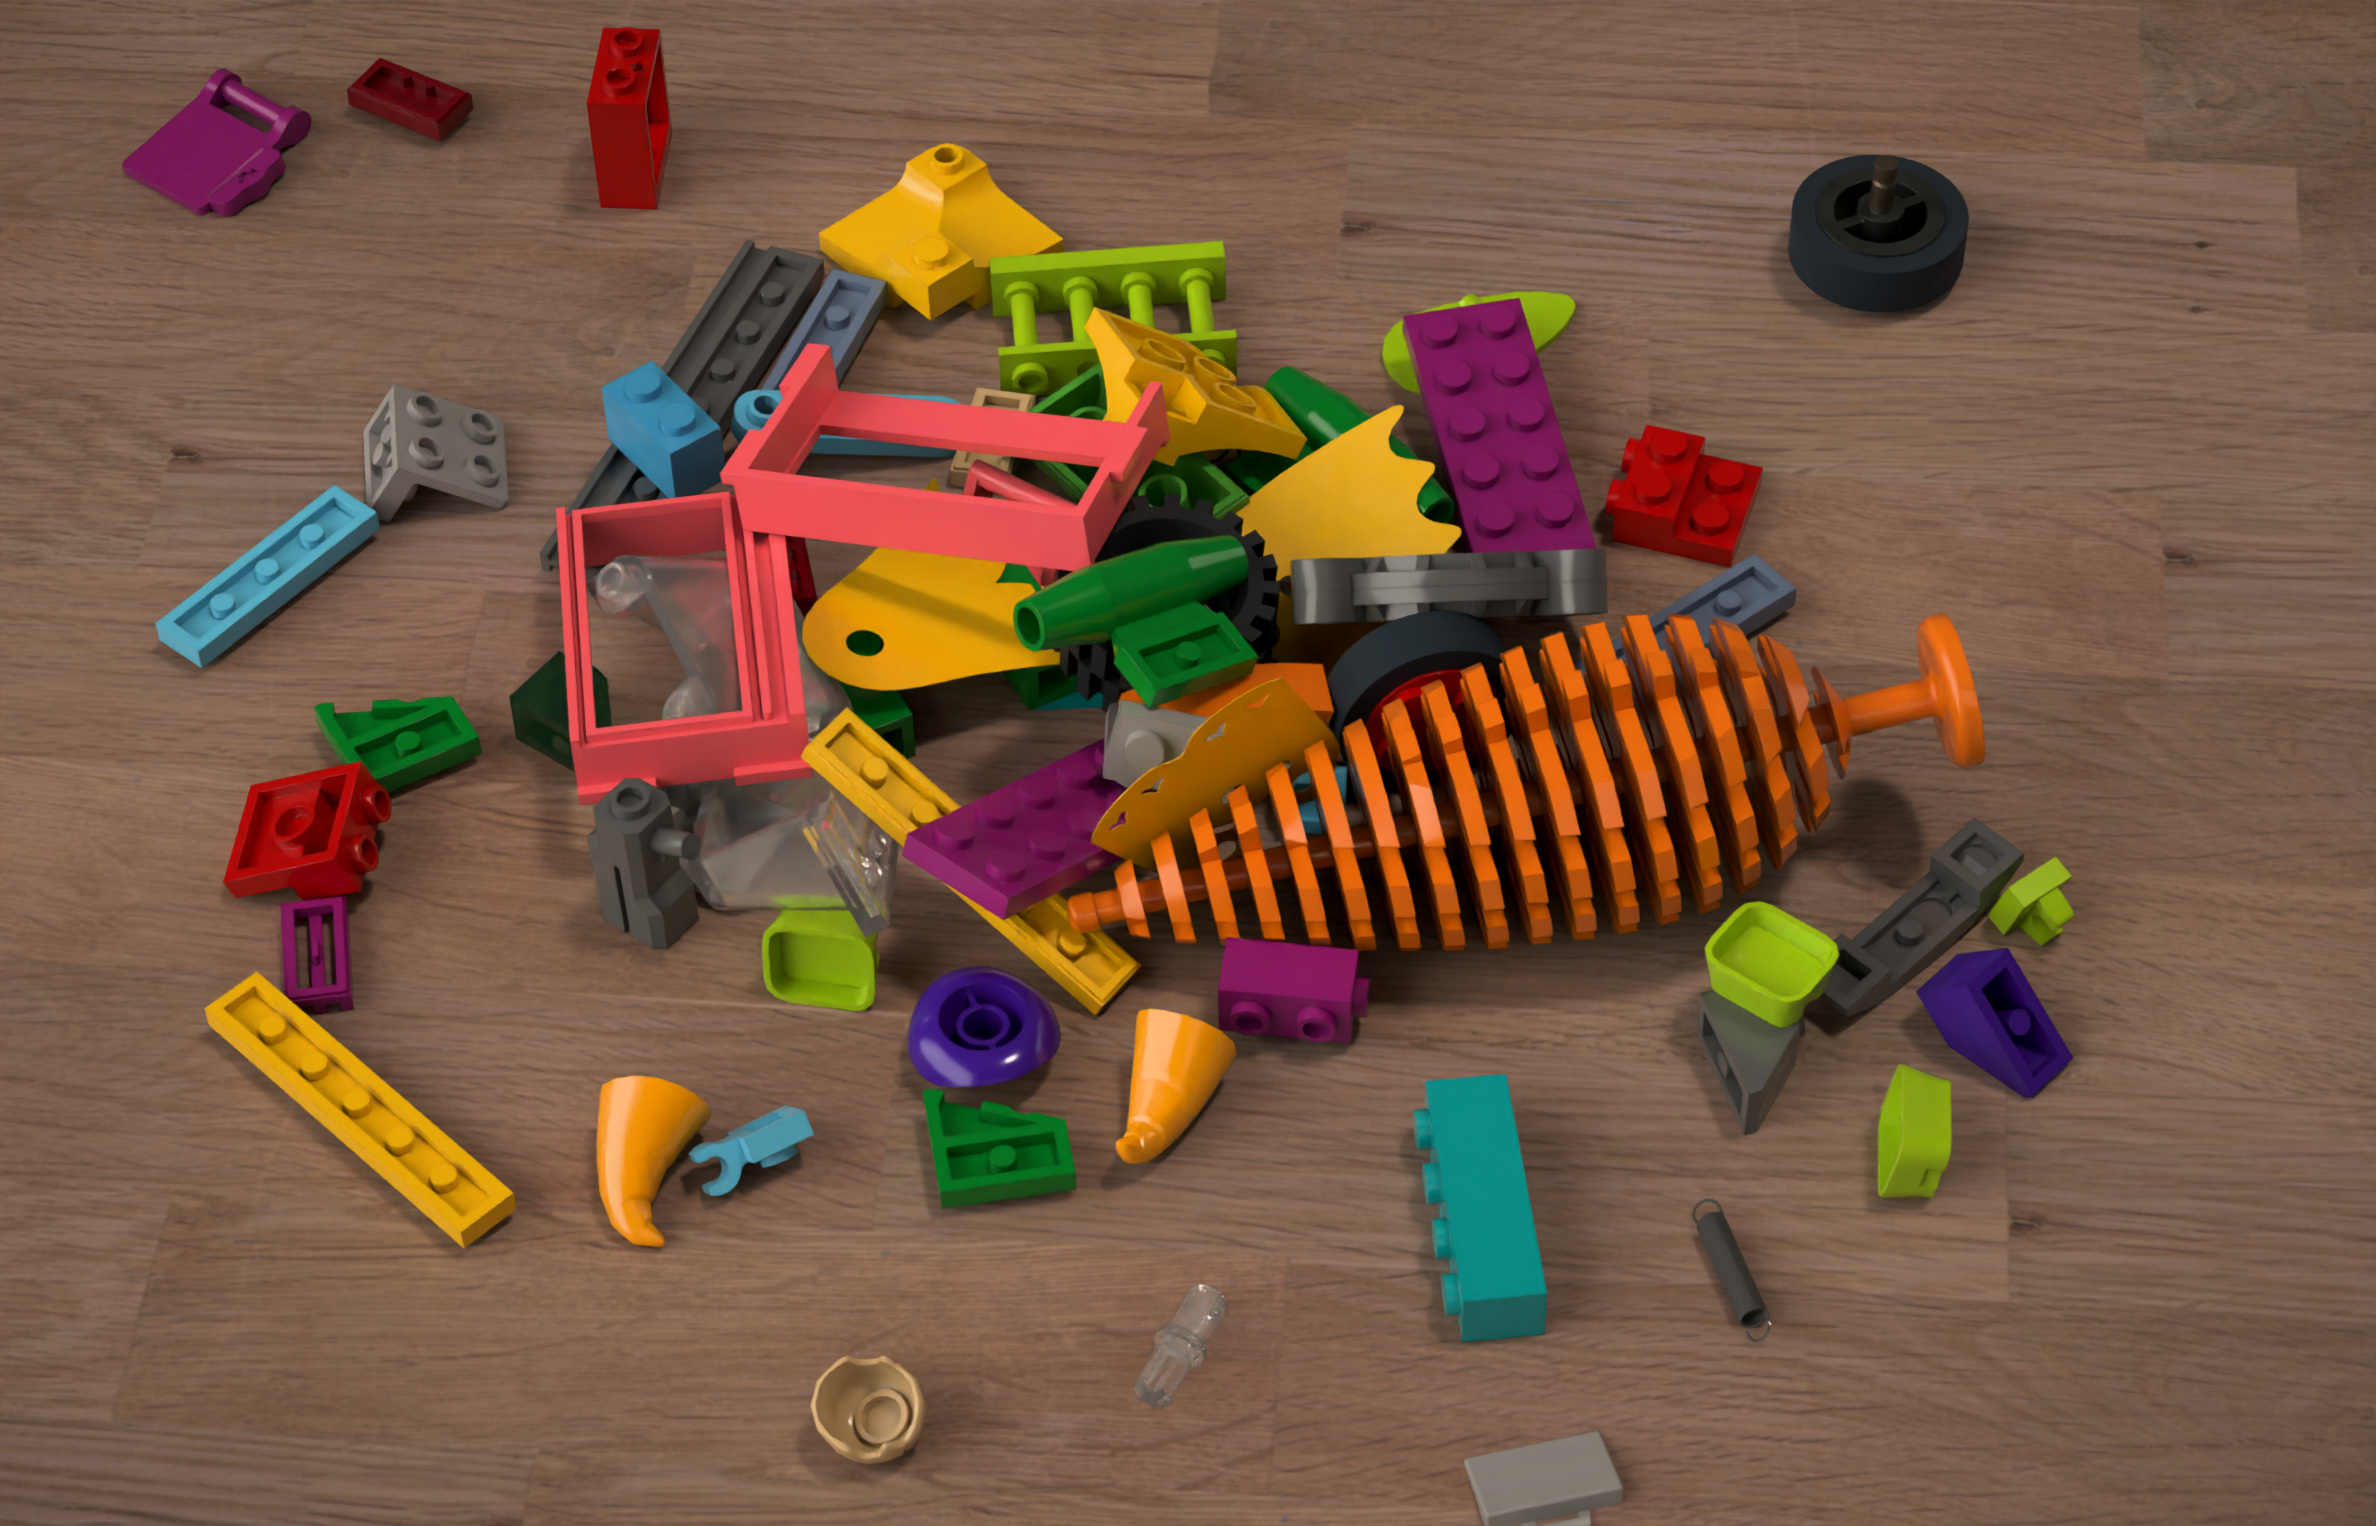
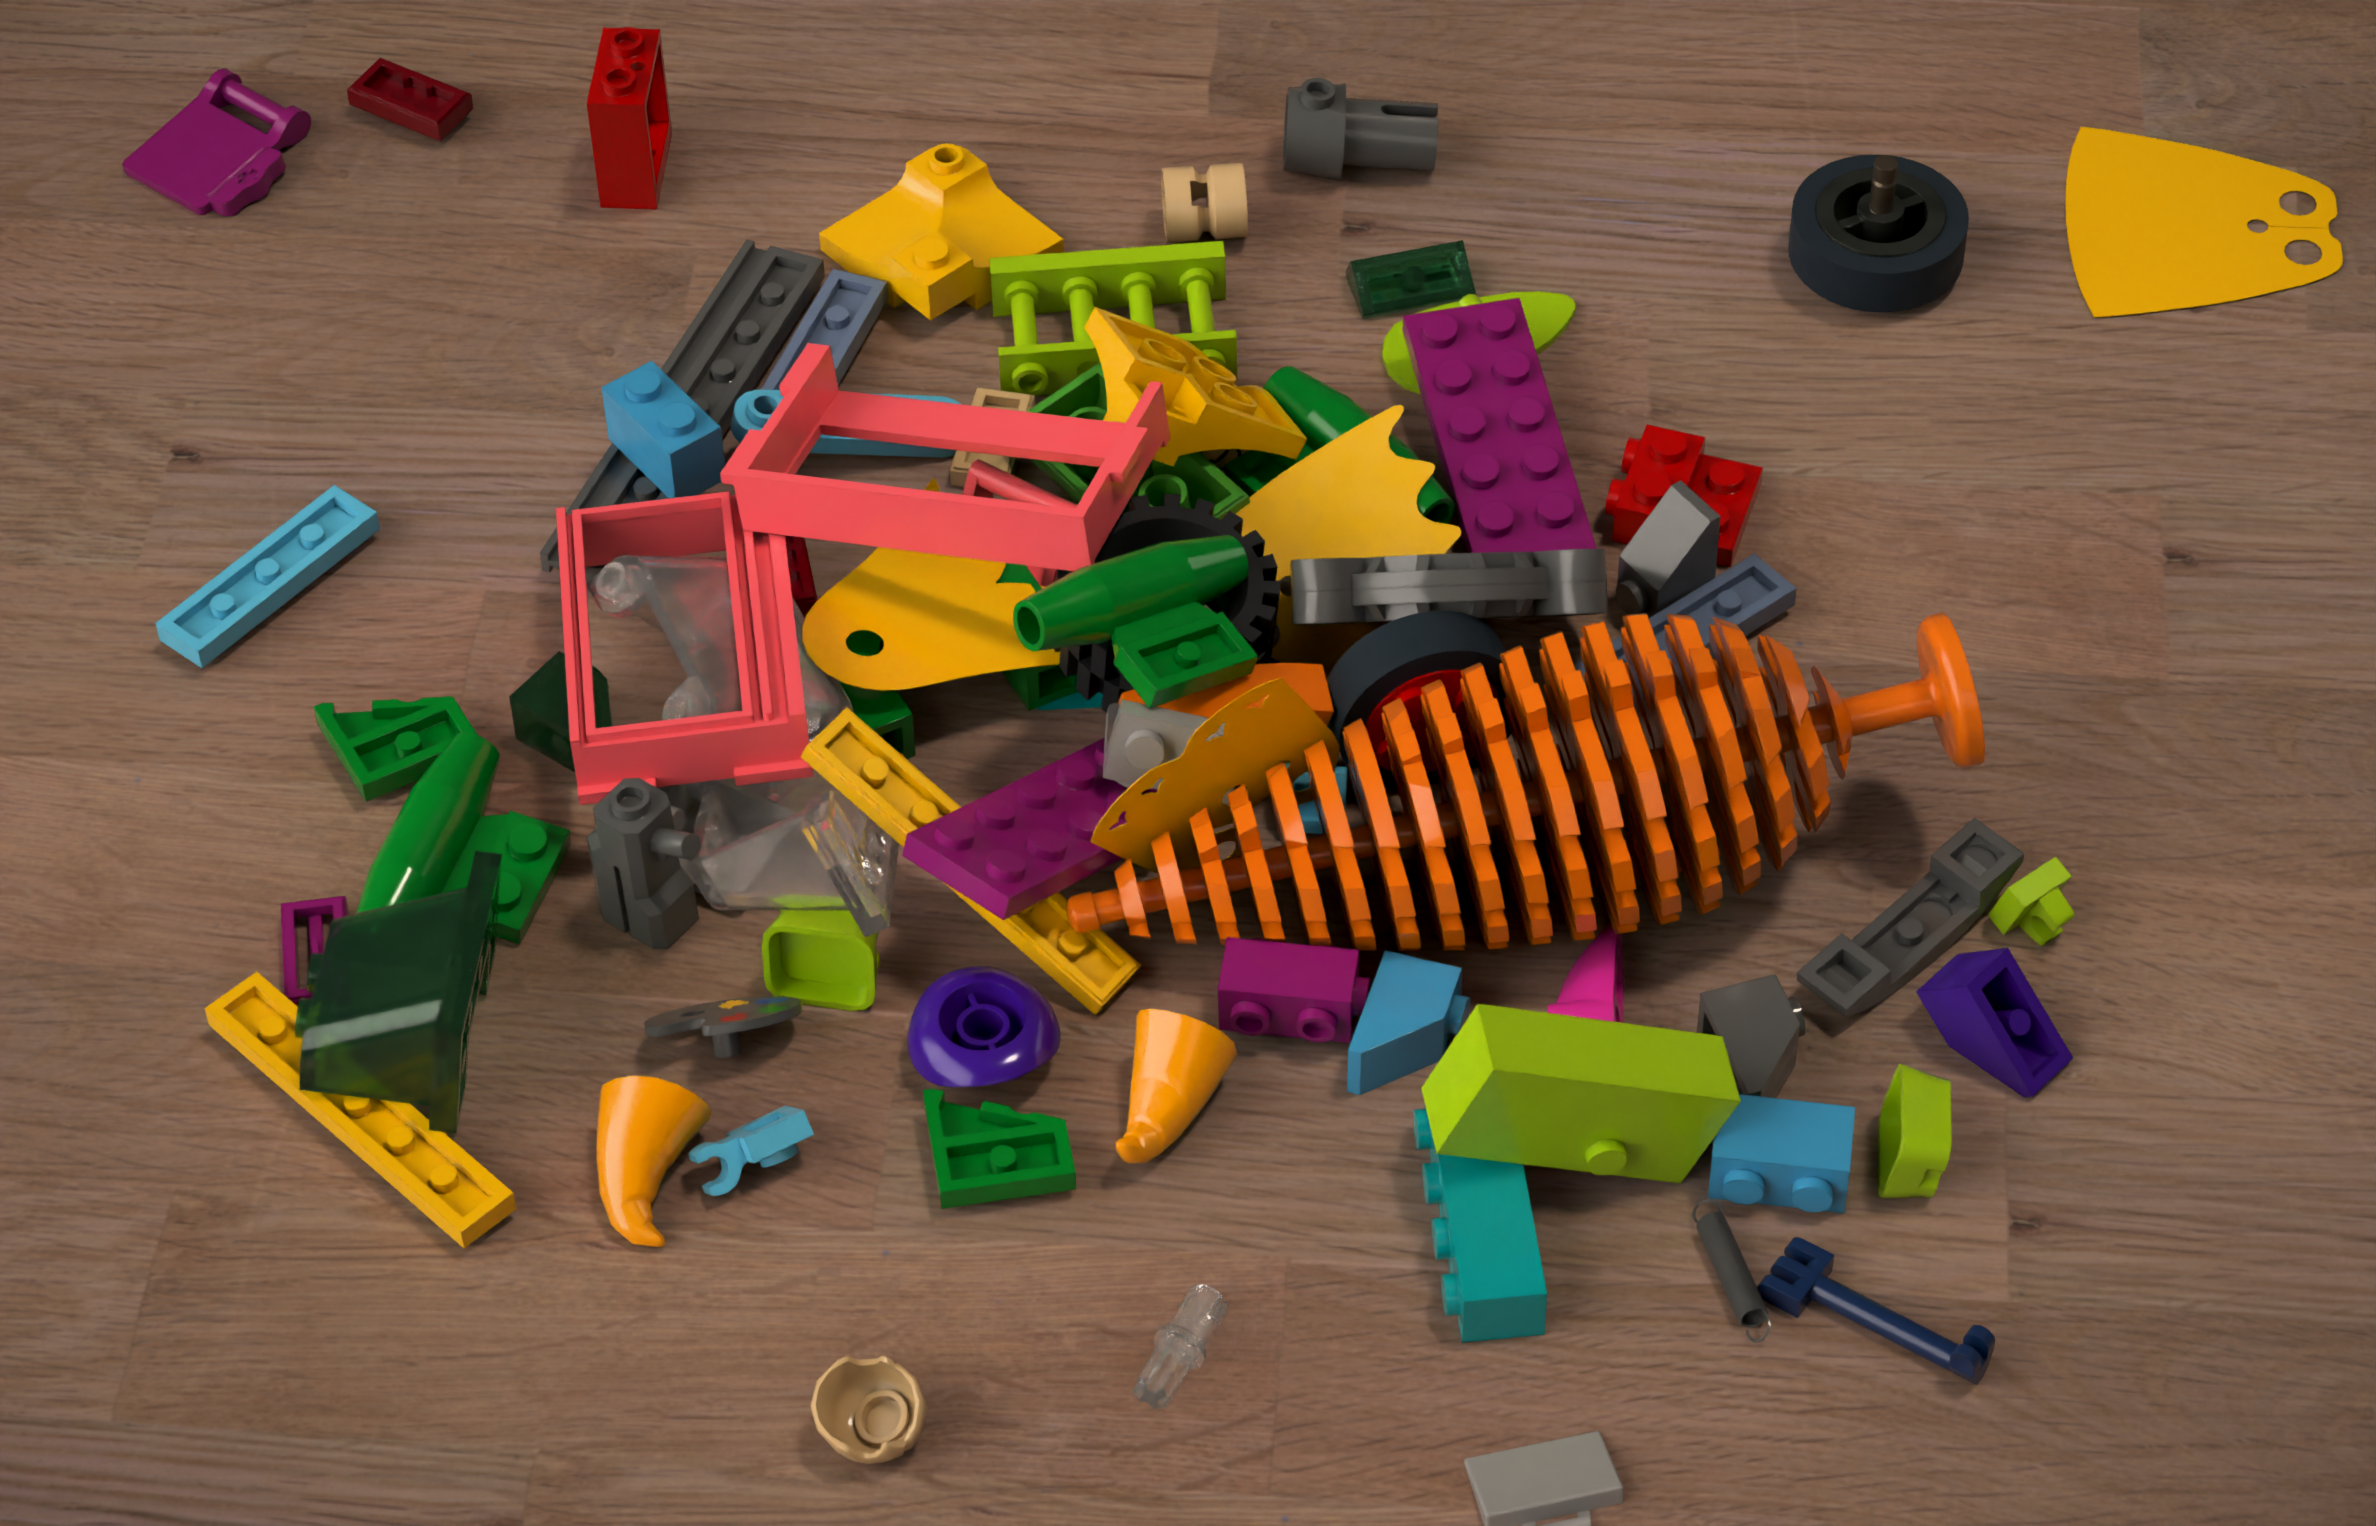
red plate [223,761,392,901] -> none
light grey bracket [363,384,509,522] -> none
lime piece [1705,901,1839,1028] -> none
none -> clear green windscreen [295,851,502,1133]
none -> green plate [348,732,571,964]
none -> dark grey piece [644,996,802,1058]
none -> tan wheel [1161,163,1248,243]
none -> dark grey piece [1283,78,1438,181]
none -> clear green slope [1345,240,1476,319]
none -> dark azure slope [1347,950,1471,1095]
none -> lime brick [1421,1004,1741,1183]
none -> dark pink piece [1547,922,1624,1023]
none -> dark grey slope [1616,480,1721,618]
none -> dark azure brick [1708,1094,1855,1213]
none -> dark blue hinge [1757,1237,1995,1385]
none -> yellow piece [2065,127,2343,318]

